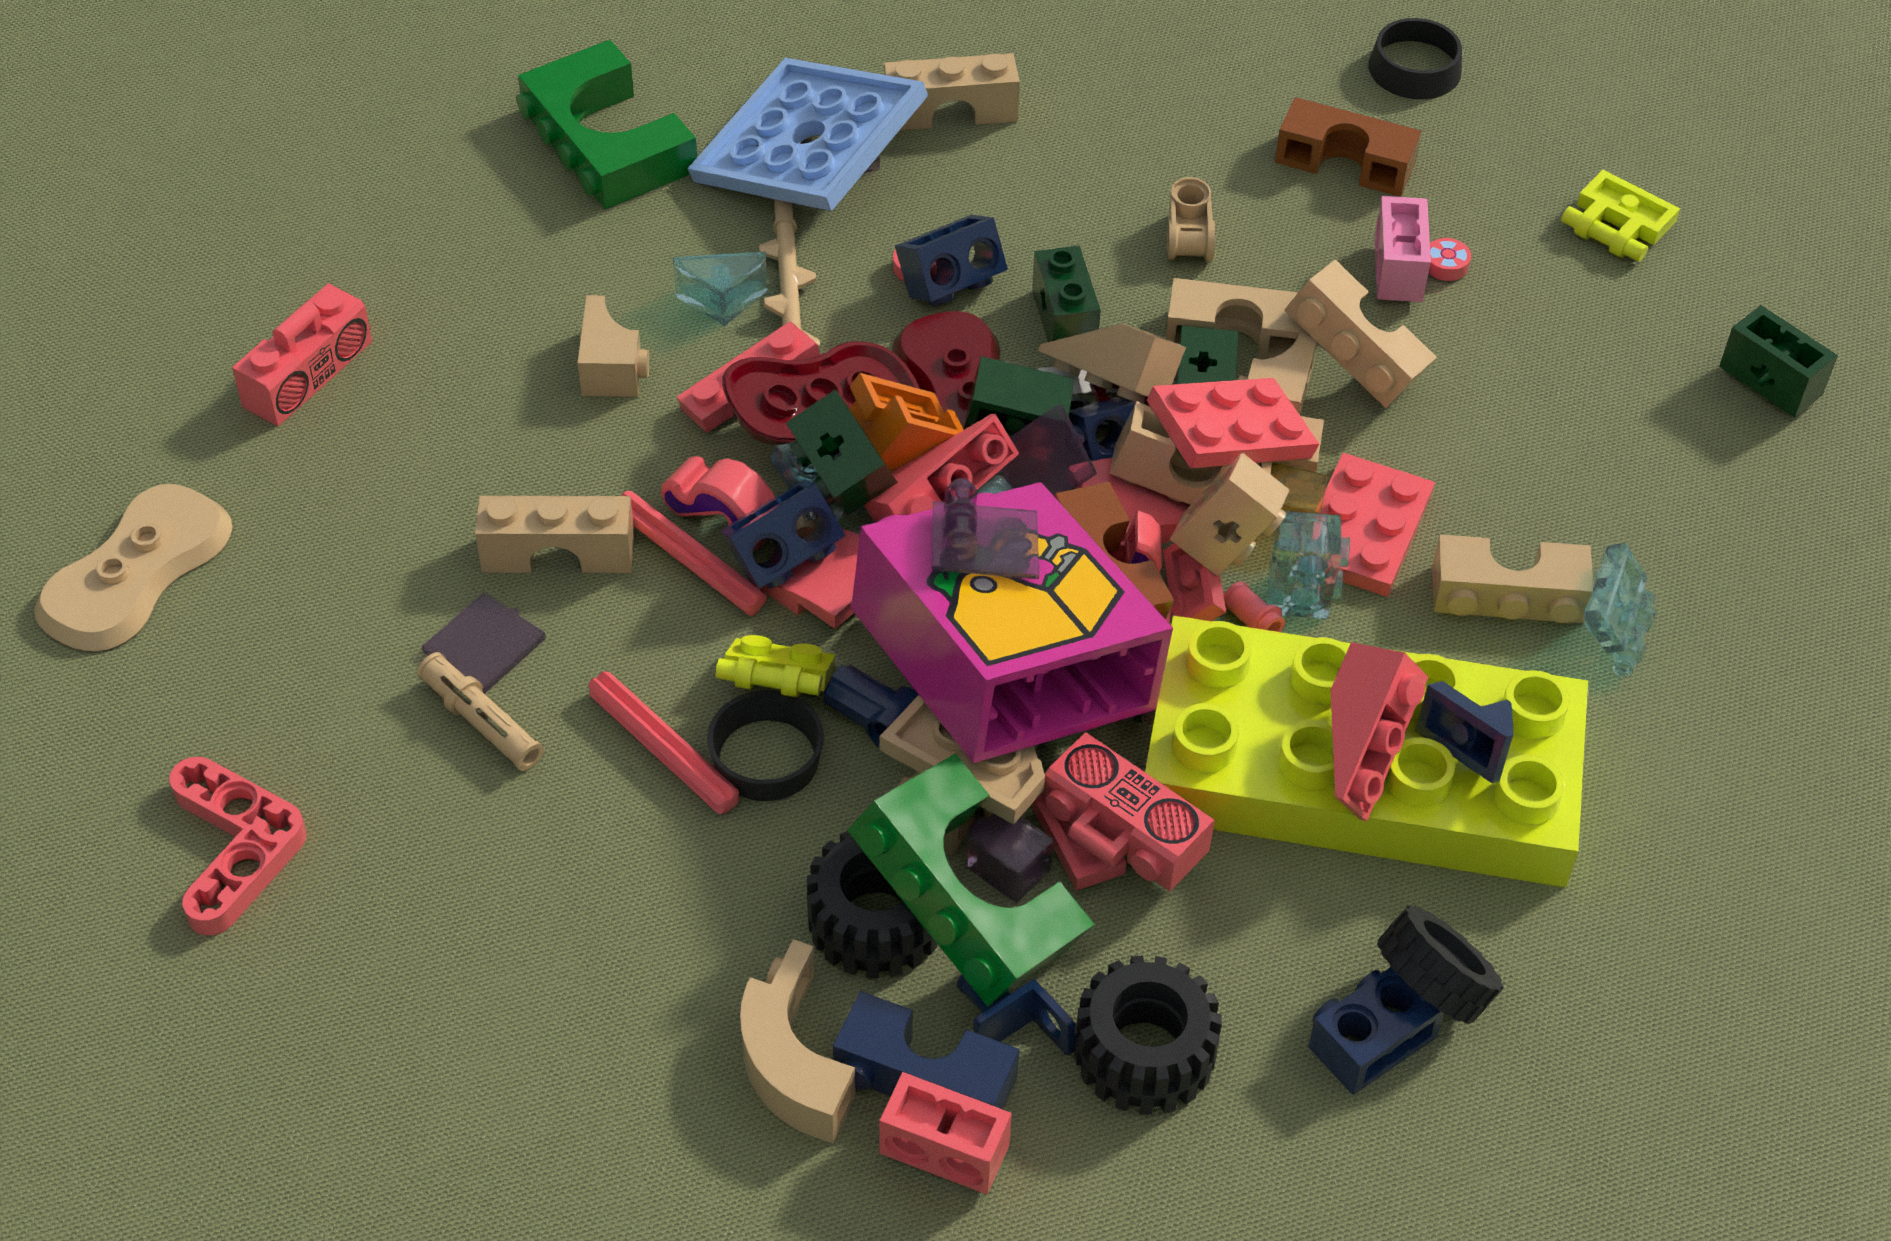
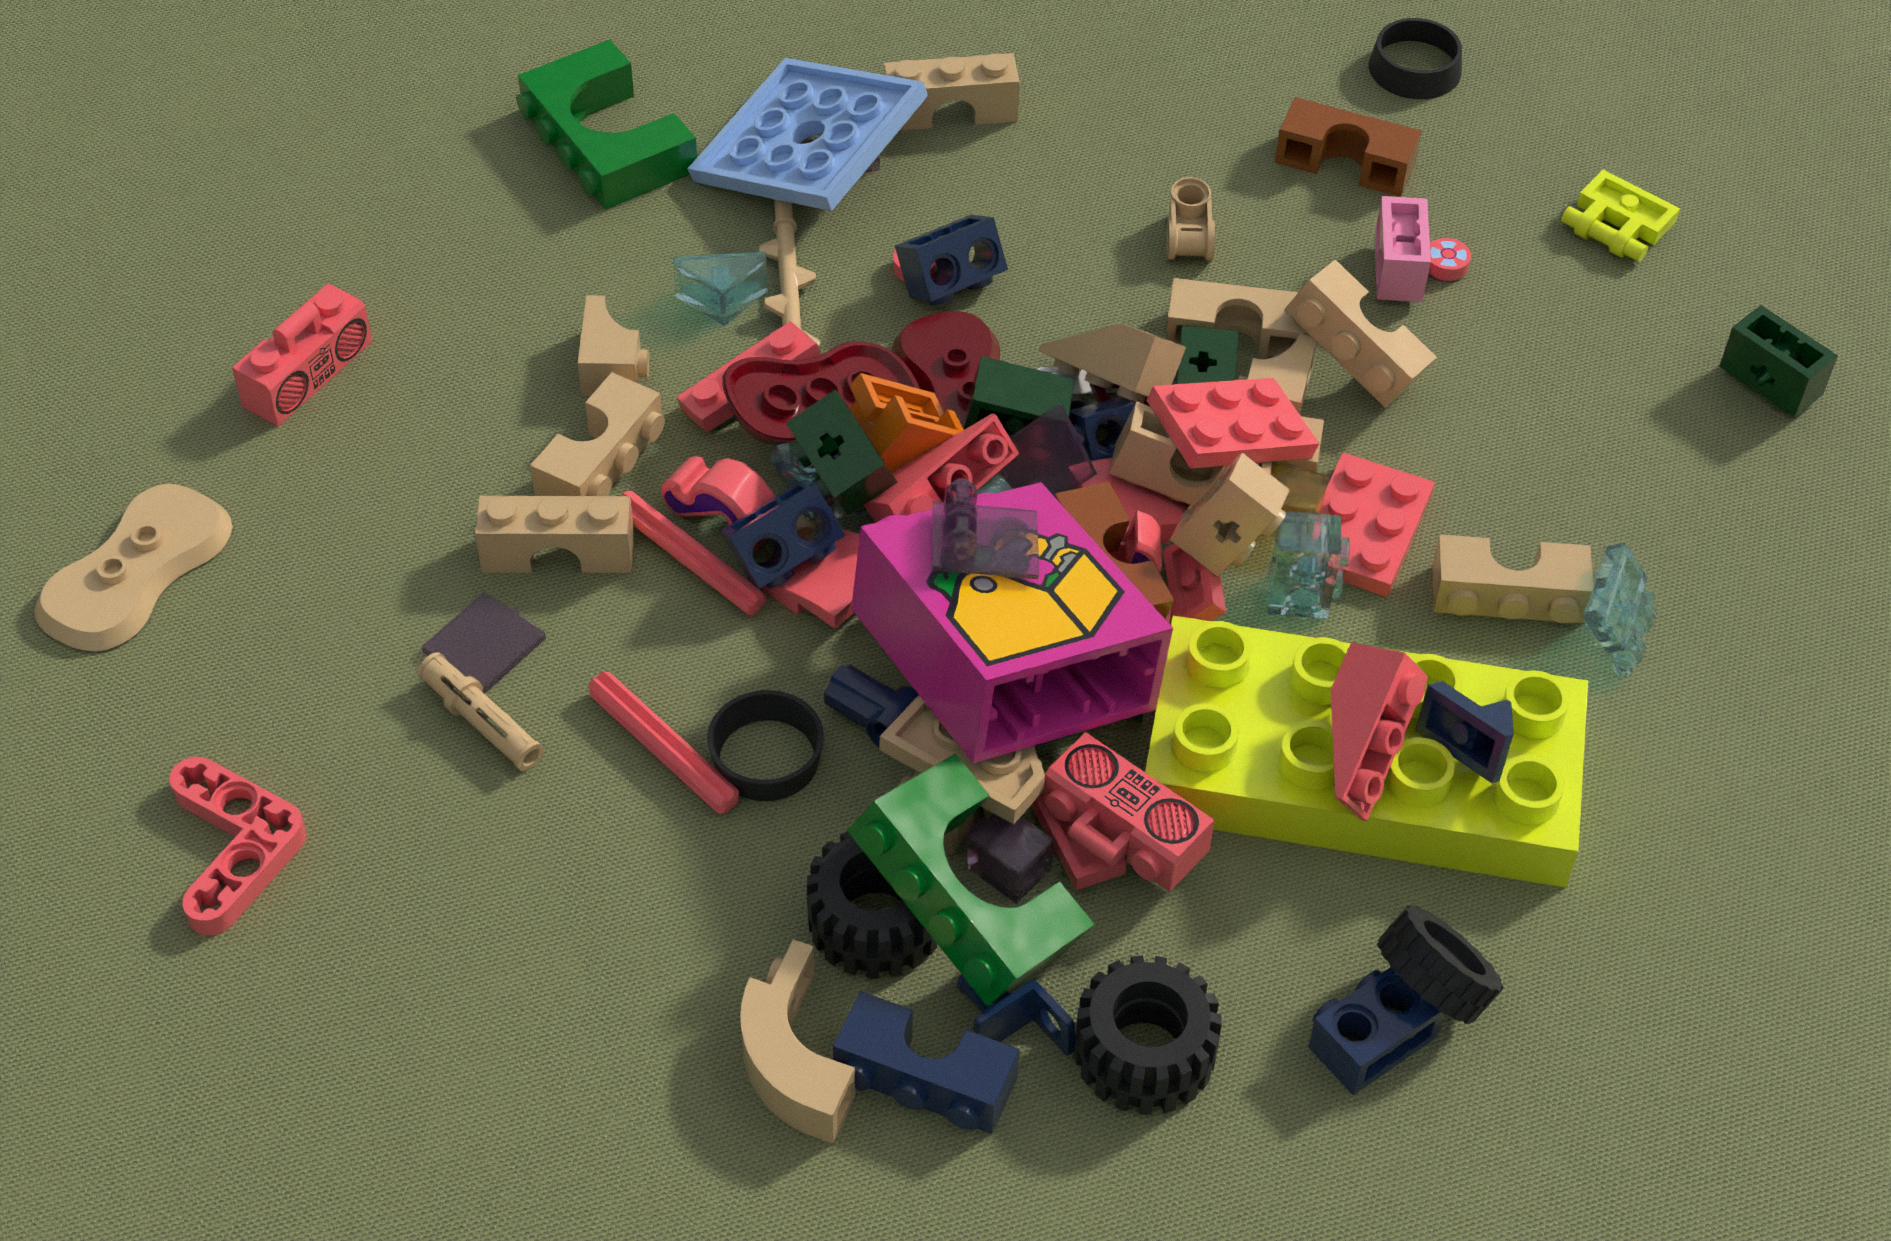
neon yellow plate [715,635,836,697] -> none
coral brick [879,1072,1012,1195] -> none
dark green brick [1032,245,1101,342] -> none
coral pin [1224,581,1285,632] -> none
none -> tan arch [530,372,665,496]

